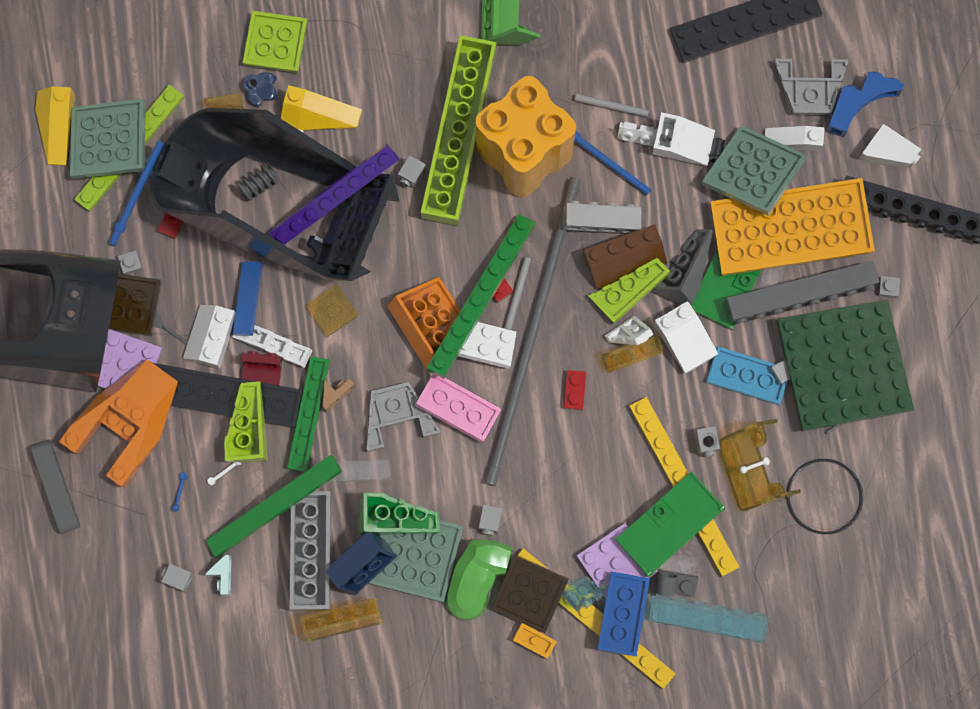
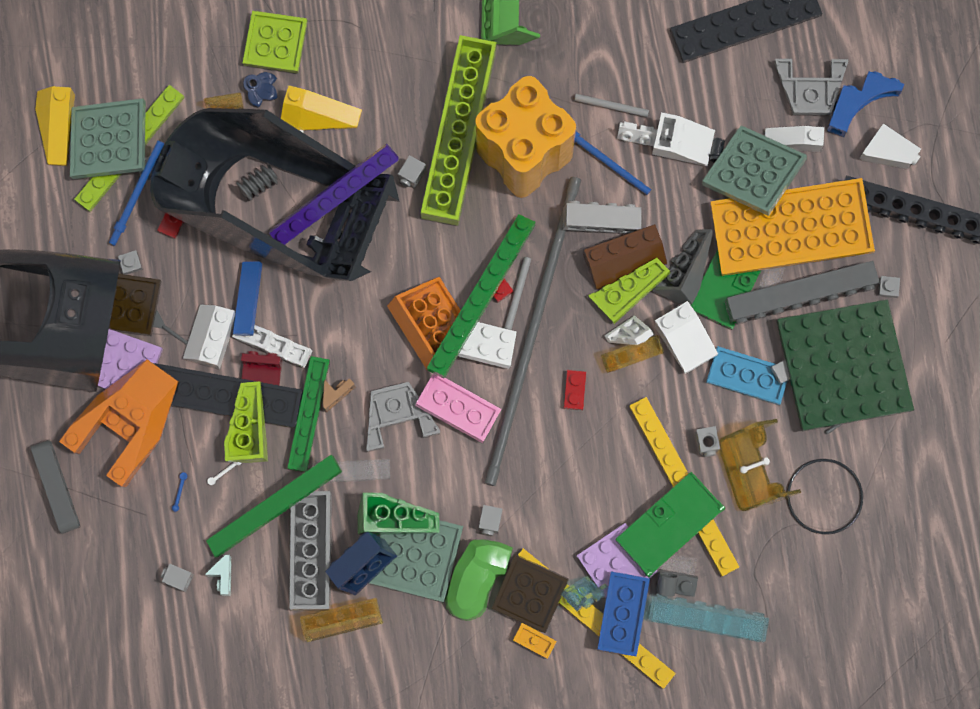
clear yellow tile [306,284,359,337] -> none

